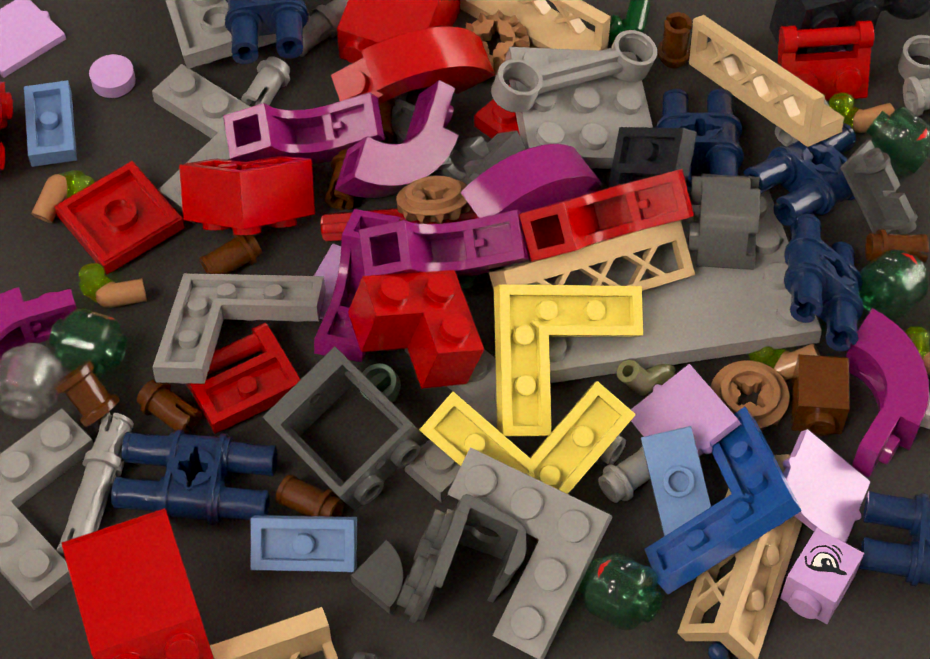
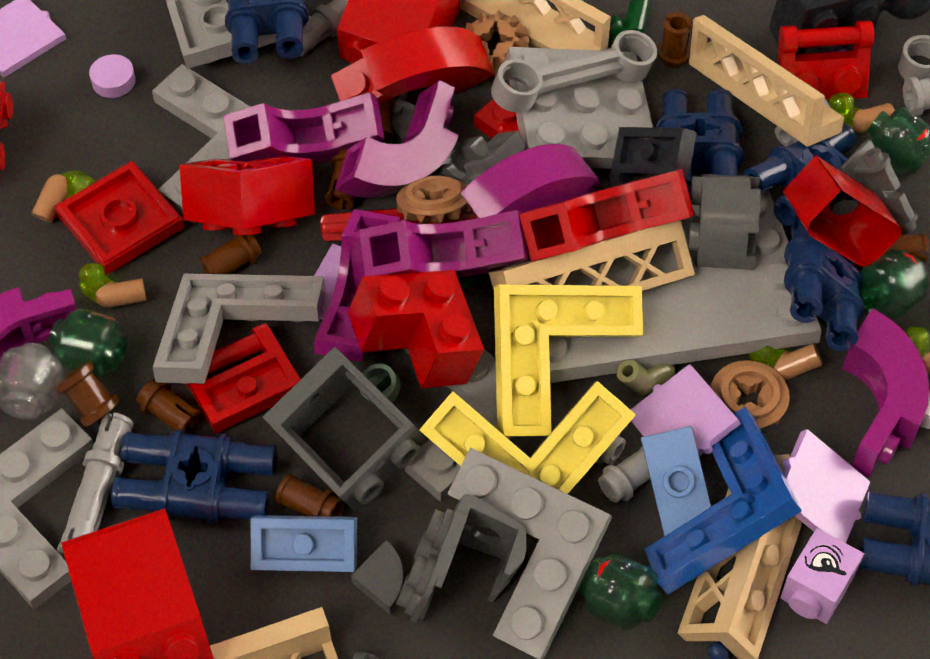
medium blue plate [24,80,77,167] -> none
light grey pin [241,57,290,106] -> none
reddish brown brick [791,354,849,436] -> none
none -> red piece [783,155,901,266]

